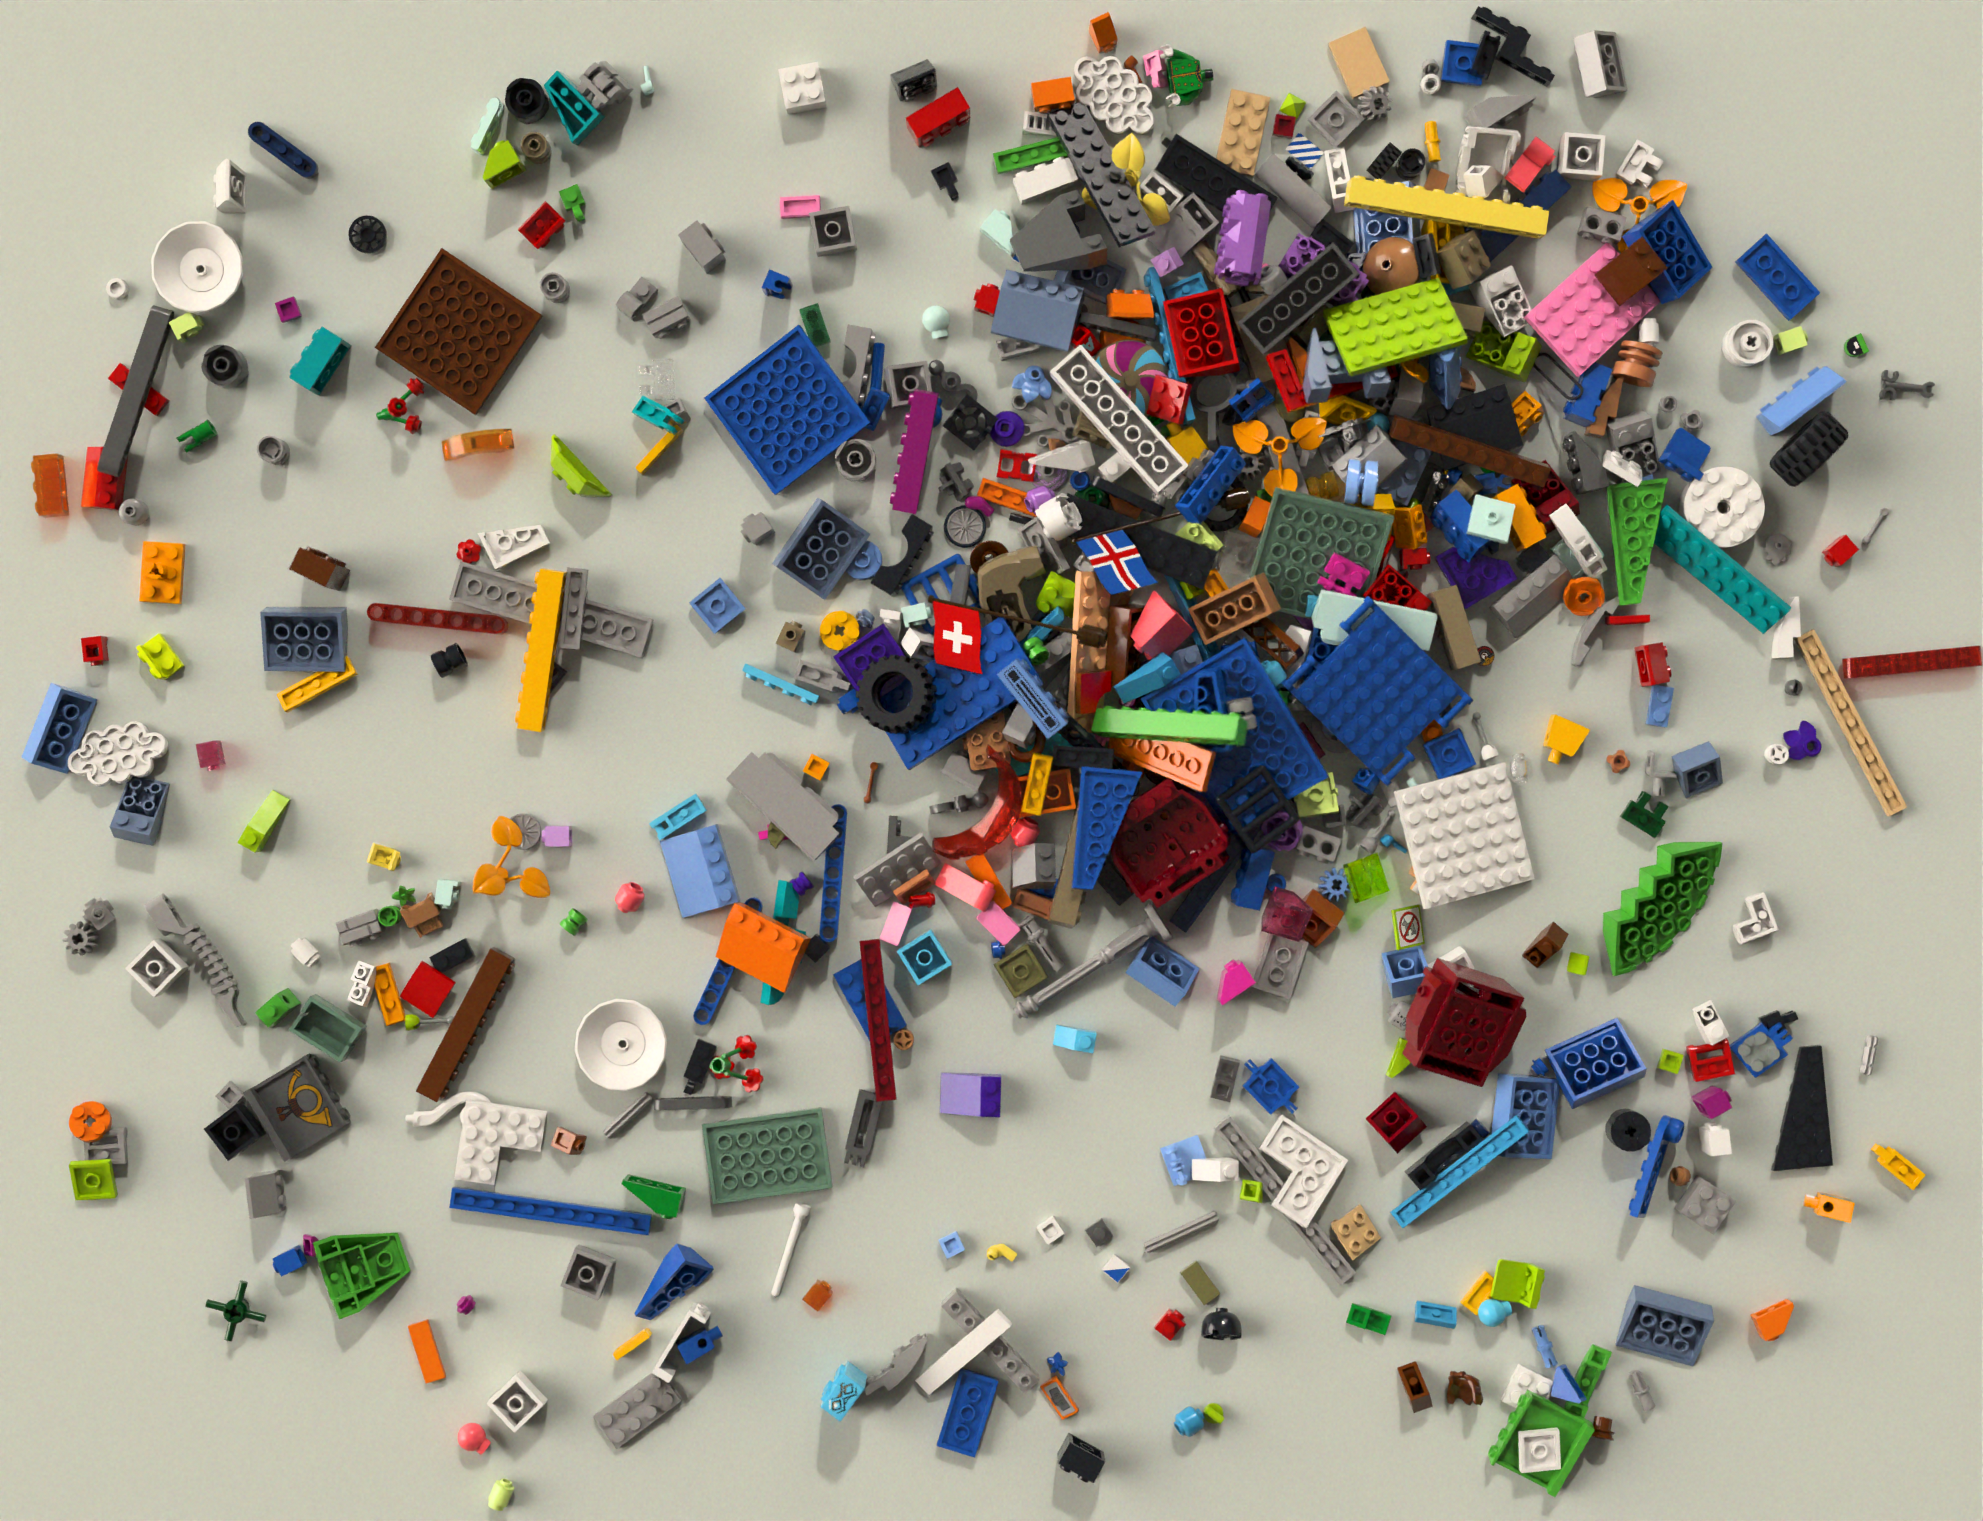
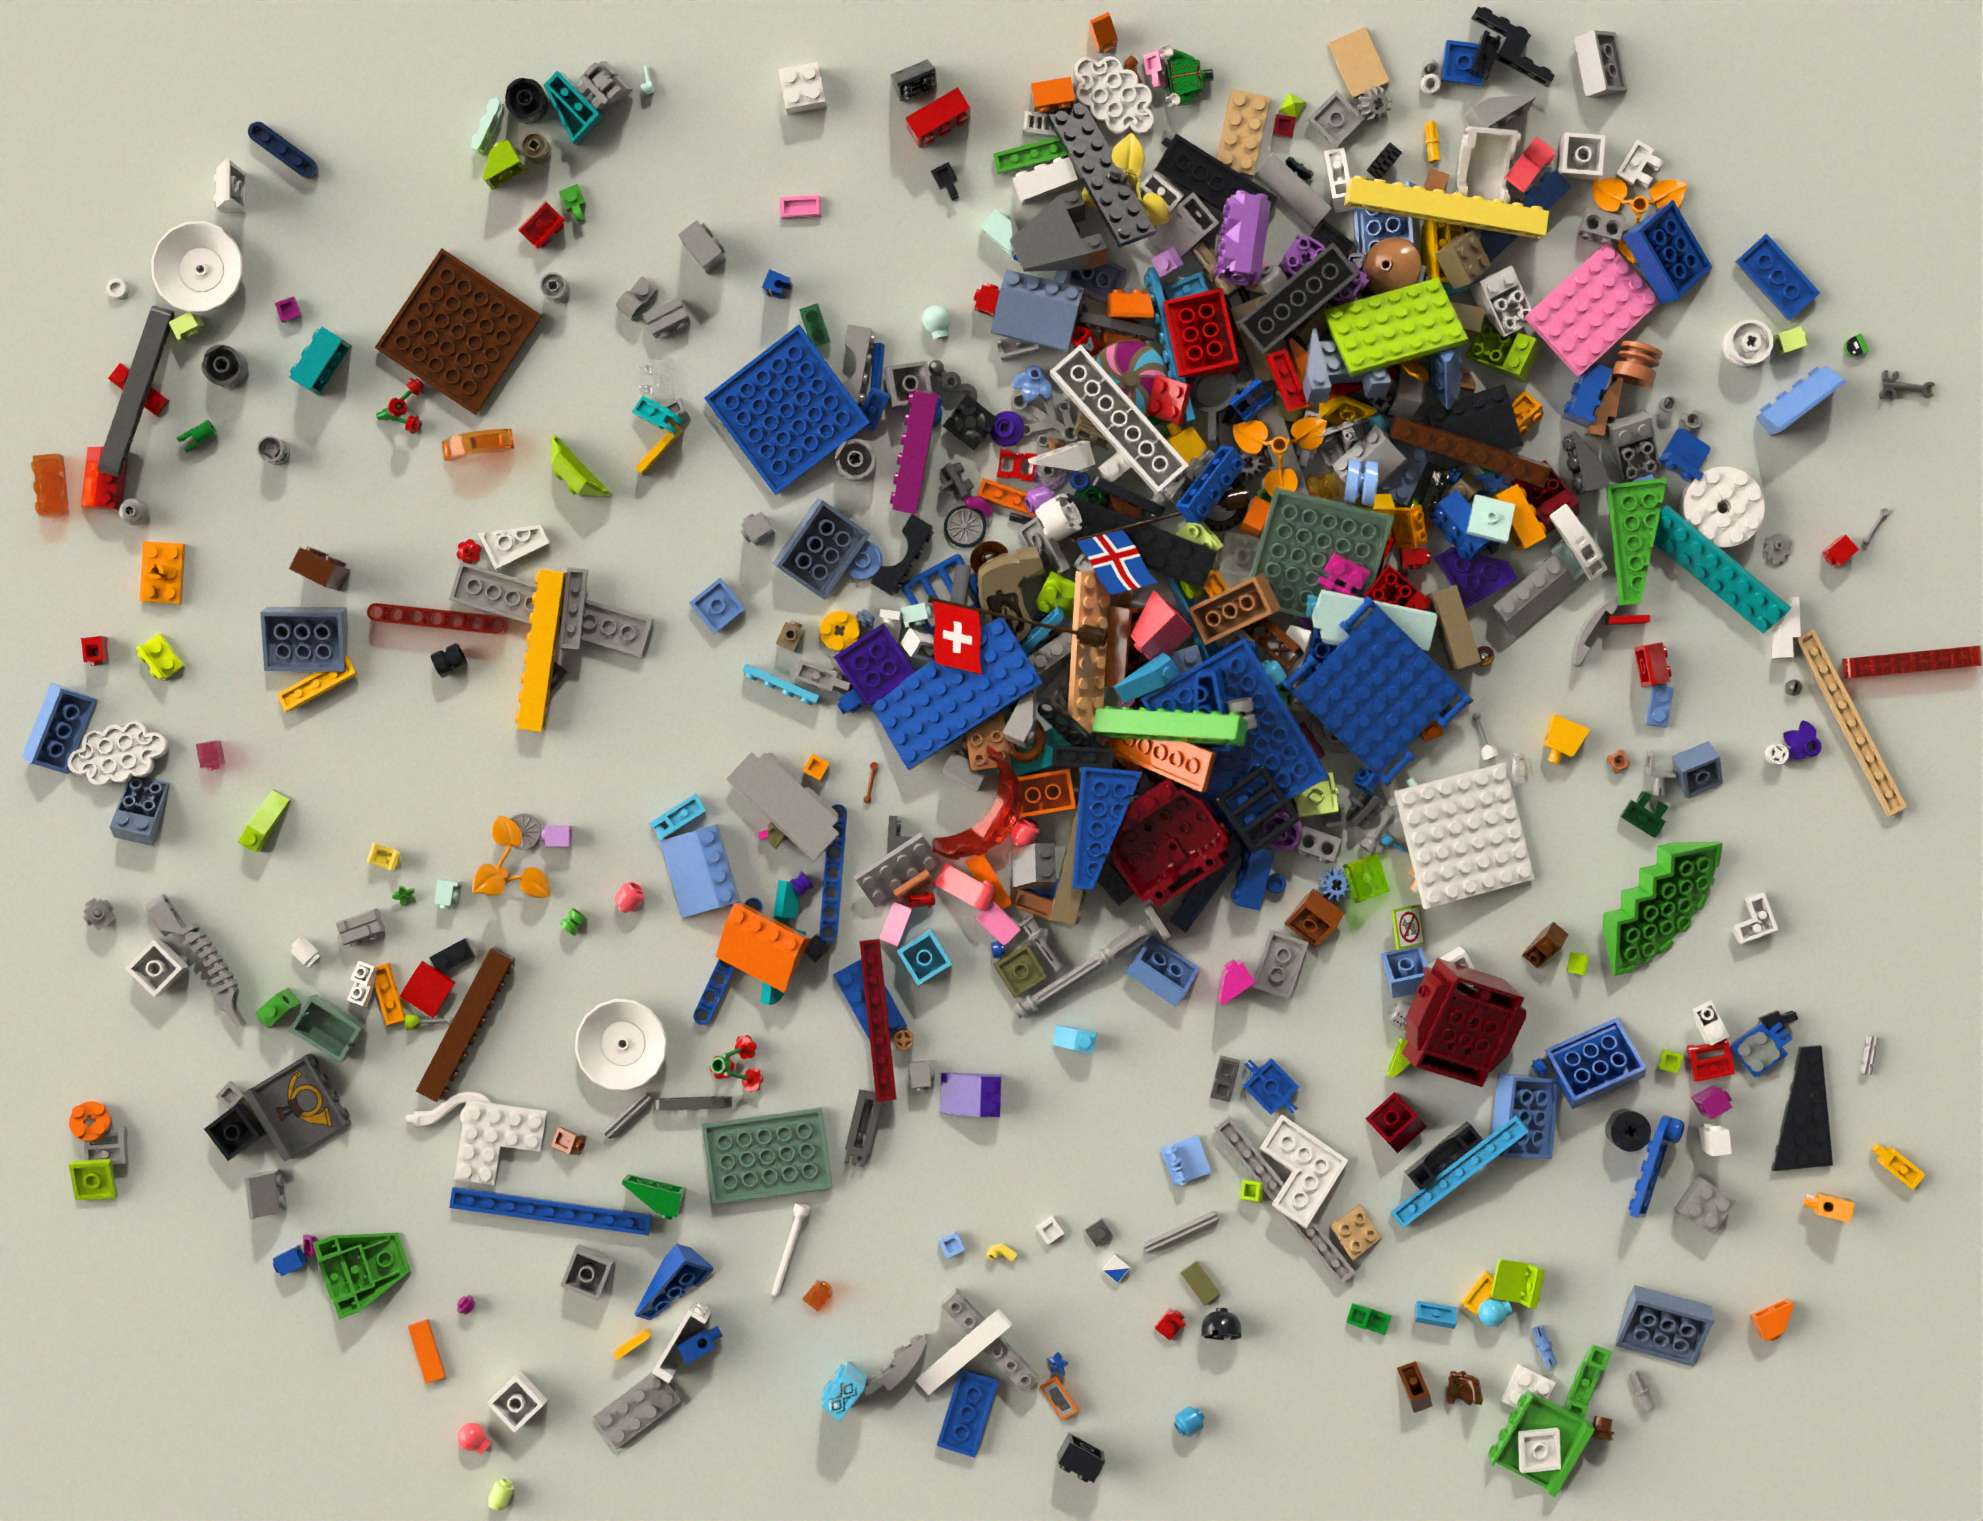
light grey gear [62,921,100,956] -> none
dark green bar [205,1280,267,1341] -> none
black wheel [348,215,387,254] -> none
bright green wheel [378,906,402,926] -> none
medium nougat piece [400,892,443,938] -> none
black plate [683,1039,717,1095] -> none
light grey brick [809,206,857,257] -> none
black tyre [856,655,937,734] -> none
dark grey piece [929,792,989,815] -> none
medium blue brick [997,658,1069,738] -> none
yellow tile [1021,752,1053,816] -> none
bright green wheel [1023,637,1050,665] -> none
red tile [1076,670,1111,714] -> none
white slope [1192,1157,1239,1182] -> none
lime plate [1203,1403,1224,1424] -> none
clear pink slope [1261,886,1313,942] -> none
sticker [1286,132,1324,169] -> none
black wheel [1396,148,1426,180] -> none
black plate [1412,233,1441,279] -> none
blue plate [1422,728,1476,780] -> none
white slope [1464,165,1503,198] -> none
dark blue tile [1471,1119,1490,1138] -> none
black brick [1515,542,1550,574] -> none
black piece [1533,353,1583,400] -> none
slope [1551,1364,1587,1404] -> none
orange plate [1563,577,1605,616] -> none
reddish brown slope [1595,236,1667,306] -> none
white plate [1603,450,1642,487] -> none
white brick [1638,318,1659,347] -> none
medium nougat plate [1670,1166,1691,1186] -> none
black tyre [1769,411,1849,487] -> none
none -> light grey brick [909,1060,935,1091]

